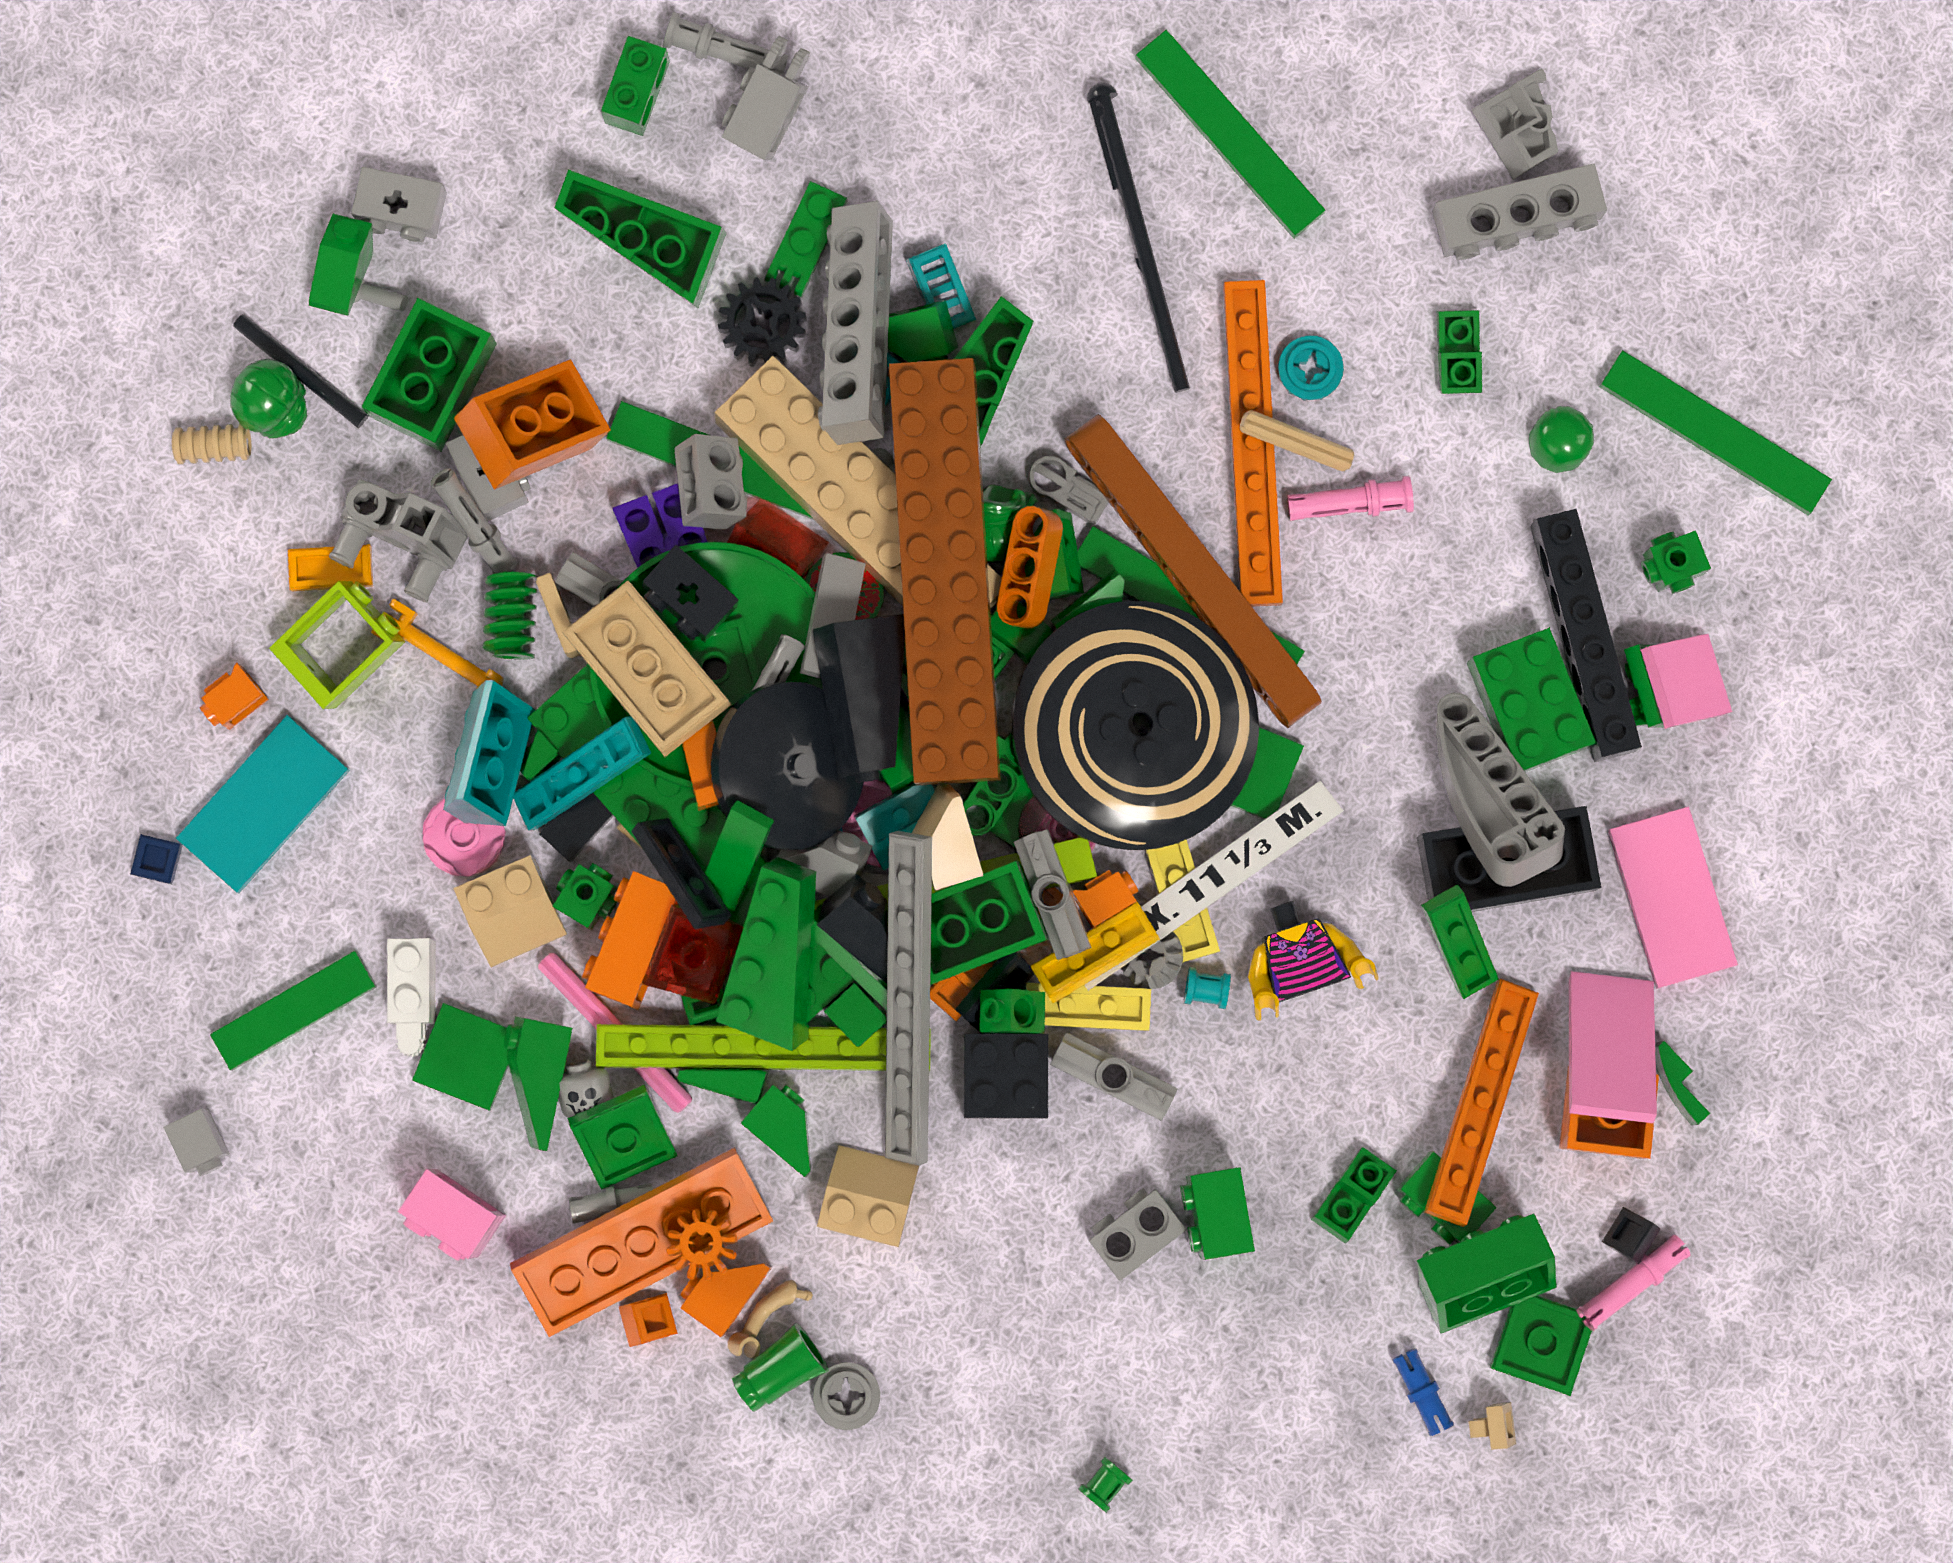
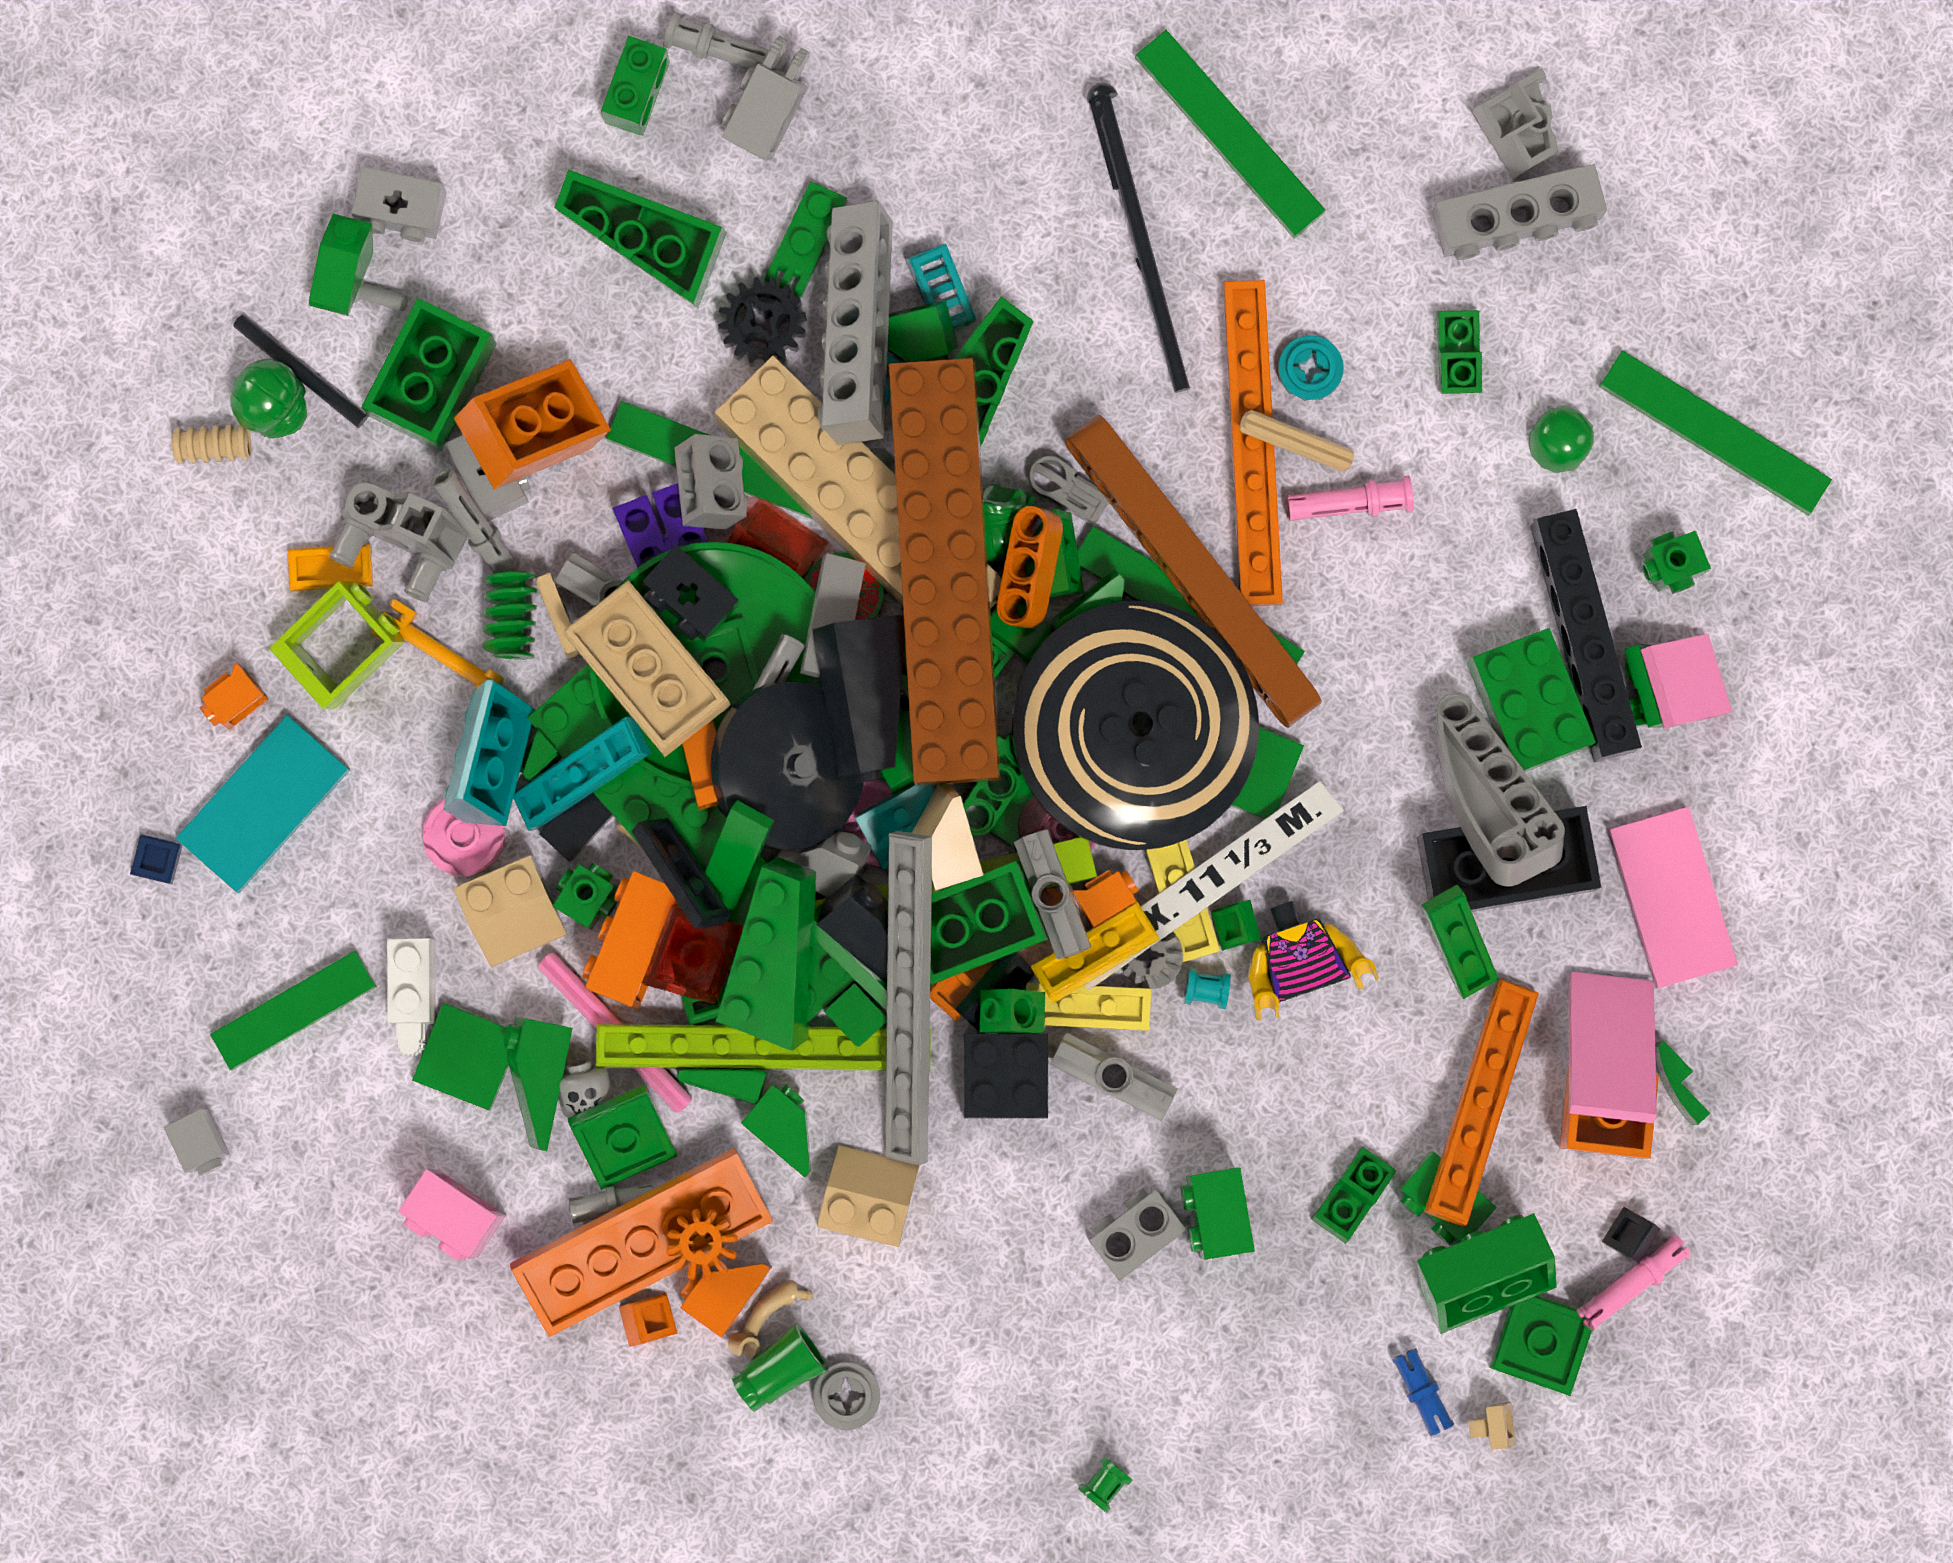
none -> green tile [1211,900,1261,951]

